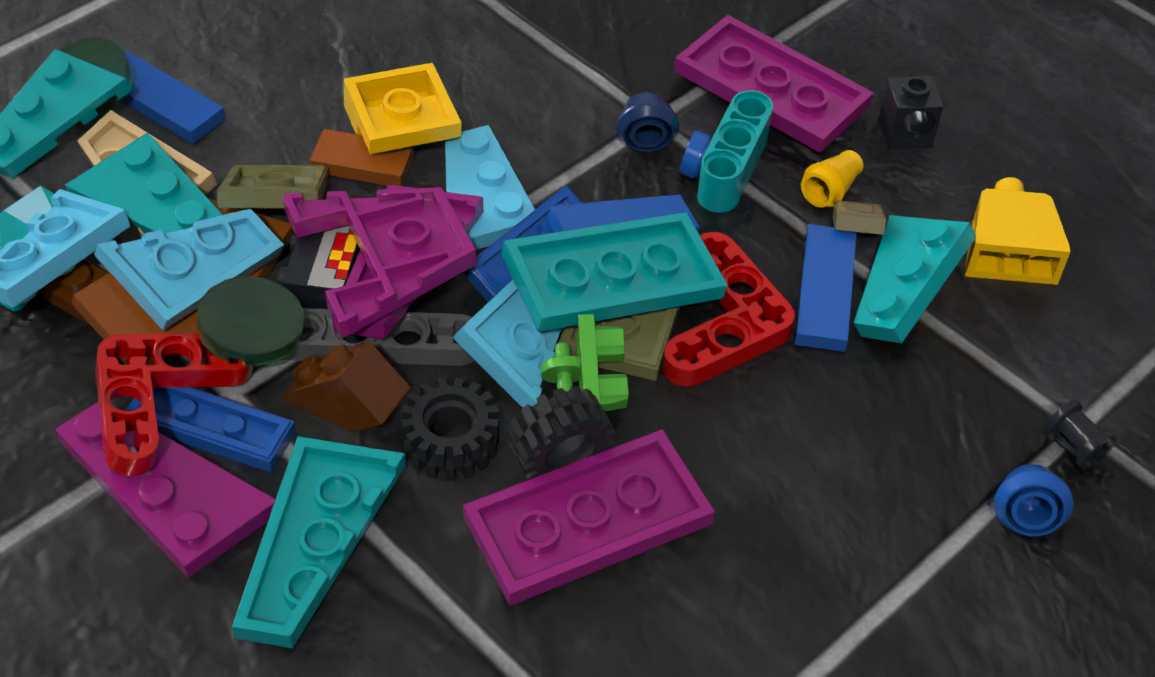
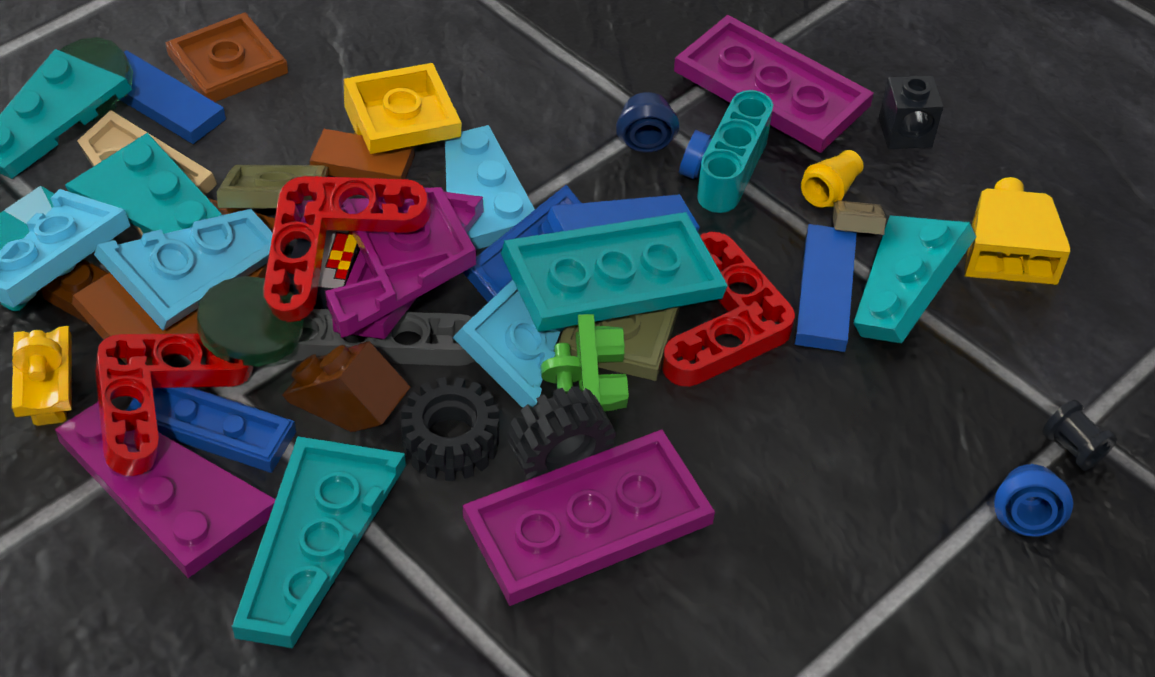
none -> yellow hips [12,326,72,426]
none -> dark orange tile [165,12,288,102]
none -> red beam [263,176,431,322]

